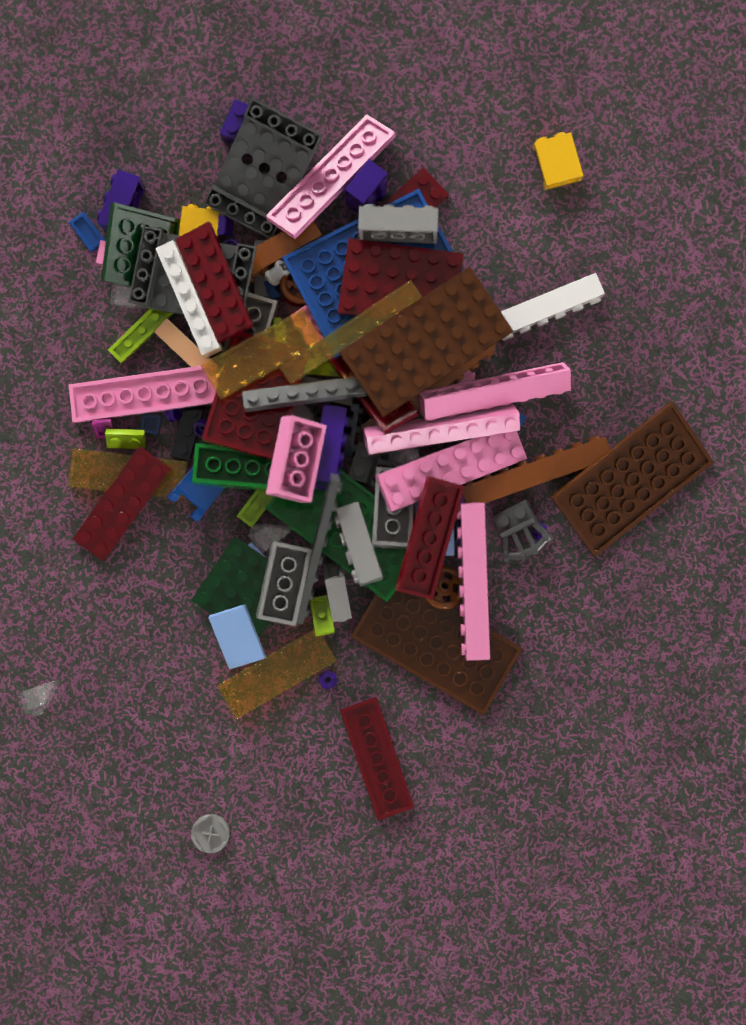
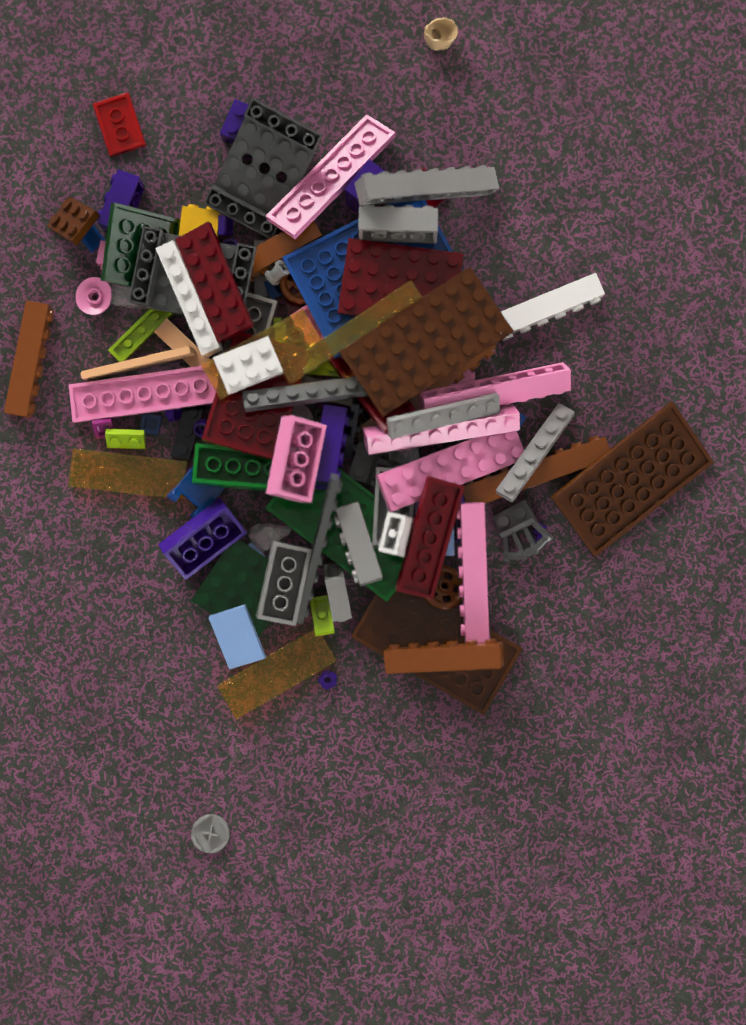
clear slope [19,680,60,717] -> none
dark red plate [73,446,171,562] -> none
lime plate [237,490,274,528] -> none
dark red plate [340,697,414,821] -> none
yellow panel [533,132,584,190] -> none
none -> dark orange brick [4,300,54,419]
none -> reddish brown plate [47,197,100,246]
none -> bright pink dish [76,277,113,315]
none -> light nougat tile [81,346,196,381]
none -> red tile [93,92,146,158]
none -> dark purple brick [158,498,247,580]
none -> white plate [213,336,283,395]
none -> light grey brick [355,165,500,205]
none -> white brick [378,512,414,557]
none -> dark orange brick [383,639,505,674]
none -> light grey plate [387,393,500,439]
none -> tan hair [424,18,458,51]
none -> light grey plate [496,403,575,503]

